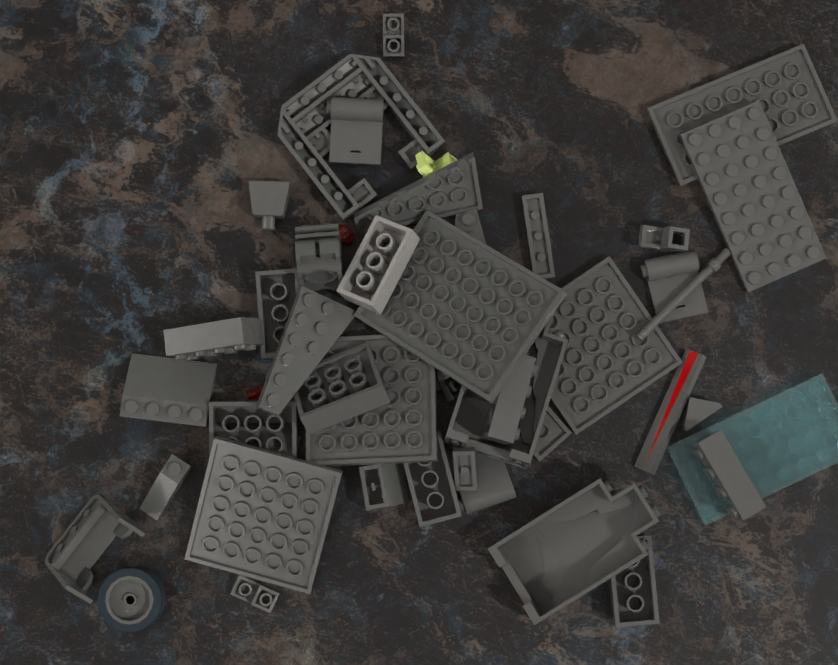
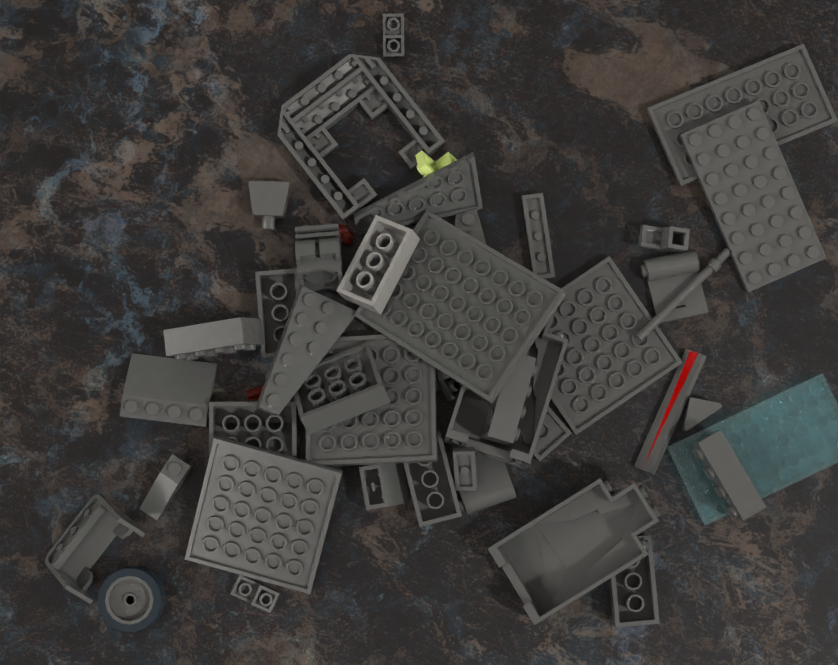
dark grey door [327,97,384,165] -> none

